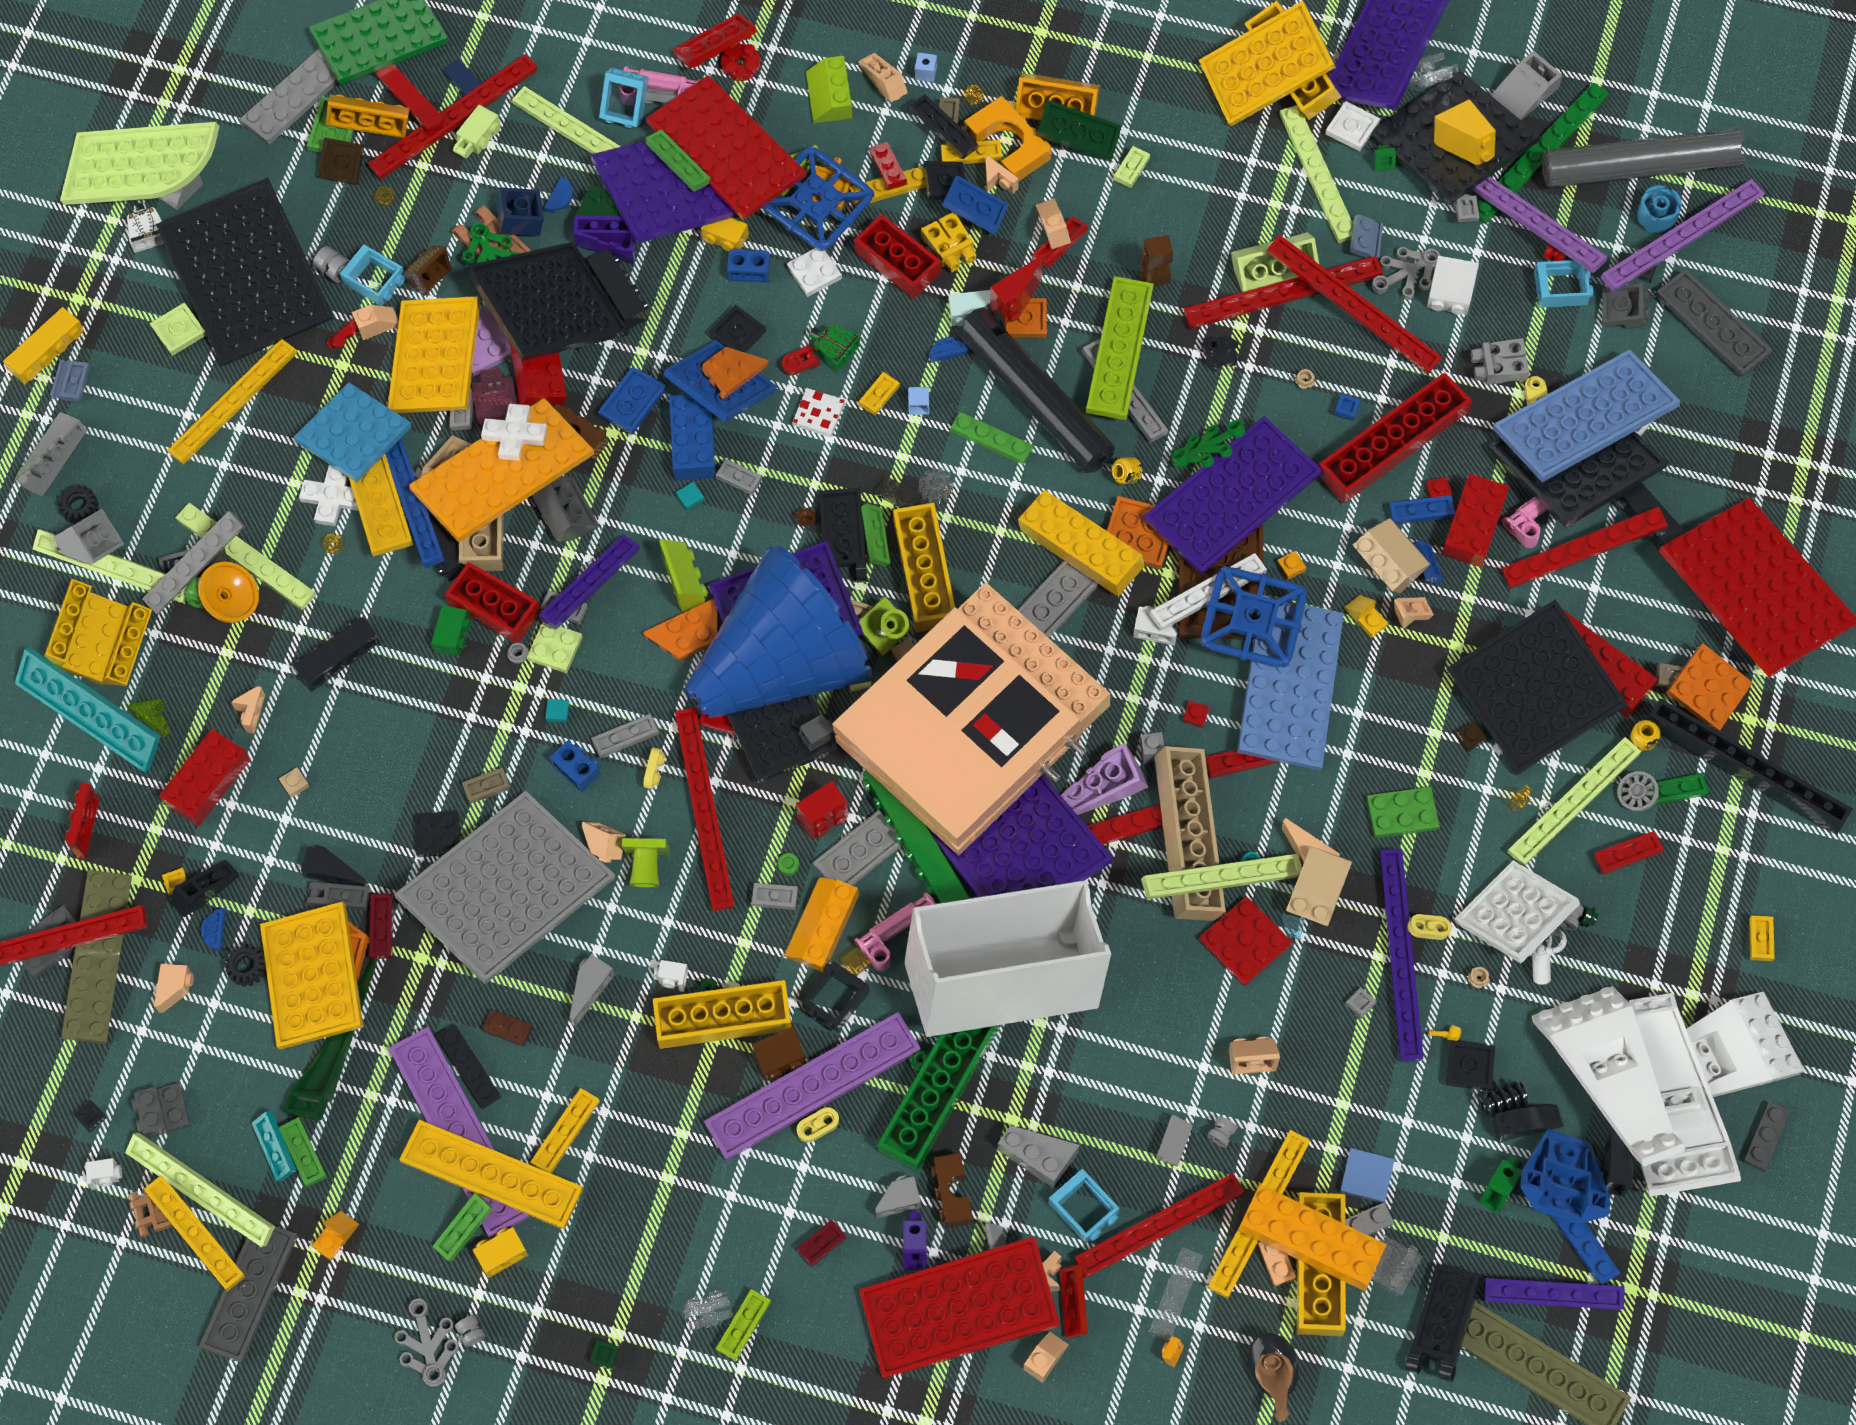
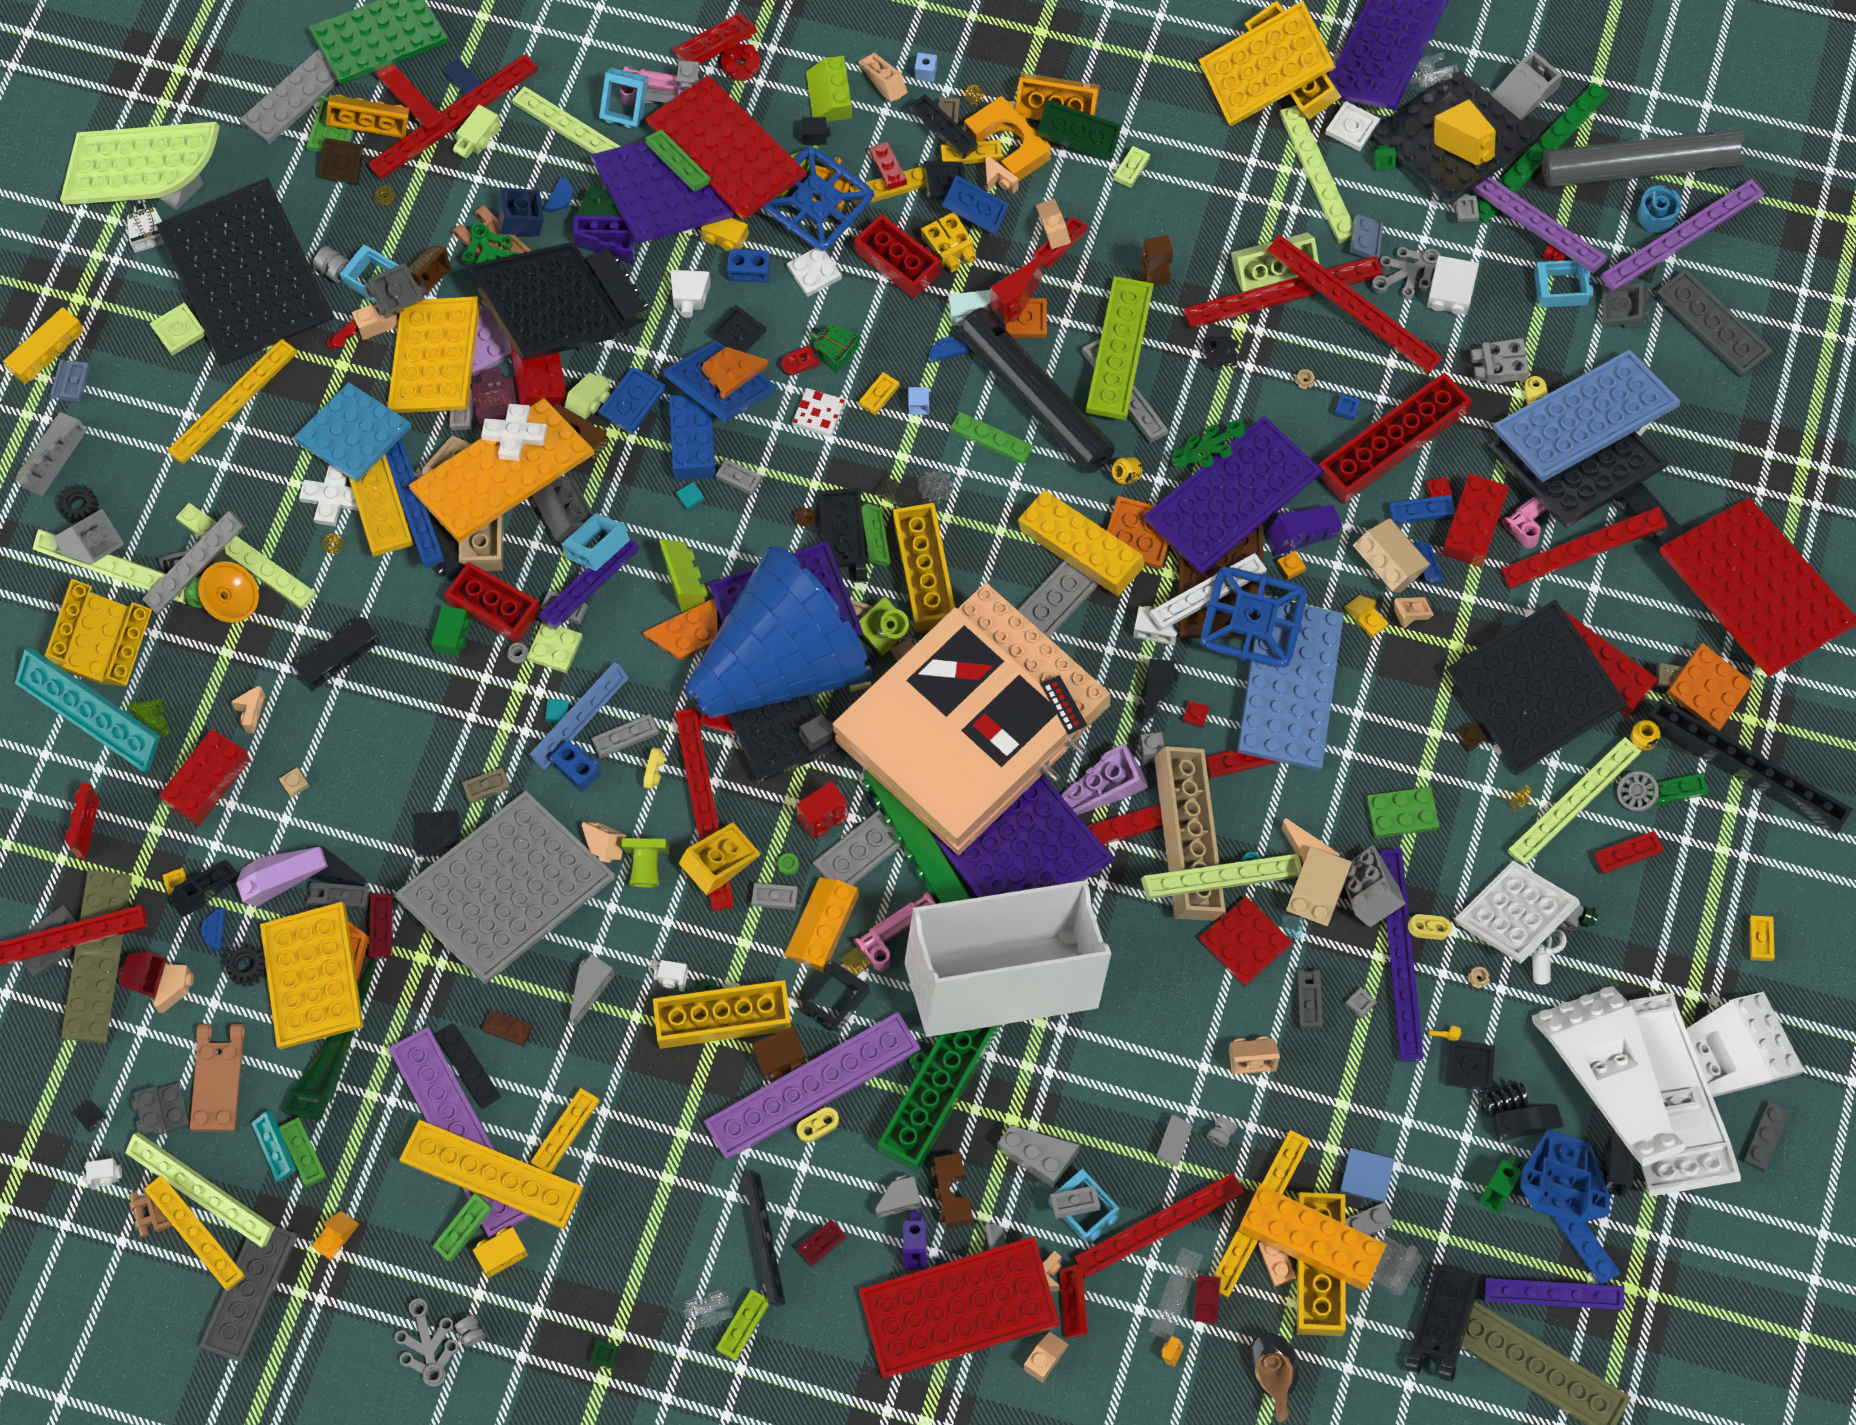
none -> dark red torso [118,951,167,998]
none -> nougat hinge [190,1024,245,1132]
none -> lavender wedge [236,847,328,907]
none -> dark grey plate [366,263,424,319]
none -> medium blue plate [530,662,629,770]
none -> medium azure window [562,513,630,571]
none -> yellowish green brick [565,372,612,419]
none -> white torso [671,270,711,318]
none -> light grey bracket [675,61,699,90]
none -> yellow slope [679,823,761,895]
none -> black tile [743,1170,785,1307]
none -> black brick [802,117,831,145]
none -> black sticker [1040,675,1088,735]
none -> light grey plate [1050,1186,1100,1219]
none -> black slope [1143,659,1179,726]
none -> dark red plate [1193,1274,1222,1324]
none -> dark purple wedge [1264,505,1343,557]
none -> dark grey plate [1297,969,1323,1029]
none -> light grey slope [1344,845,1405,927]

